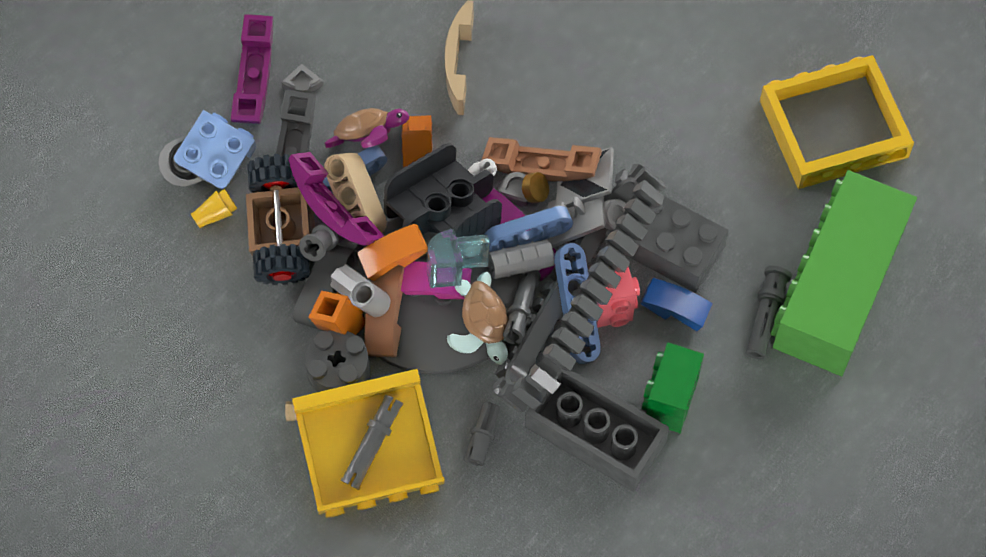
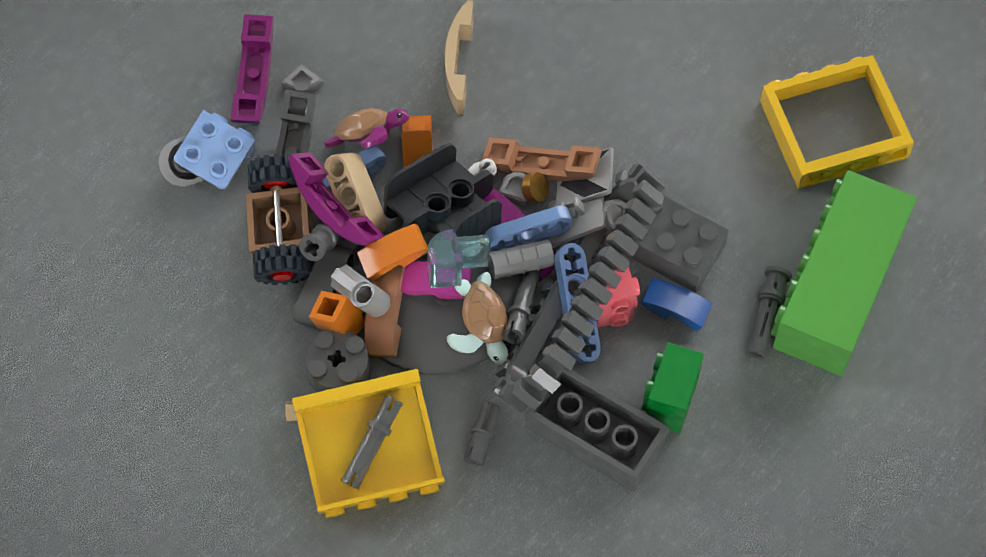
yellow cone [190,188,238,229] -> none

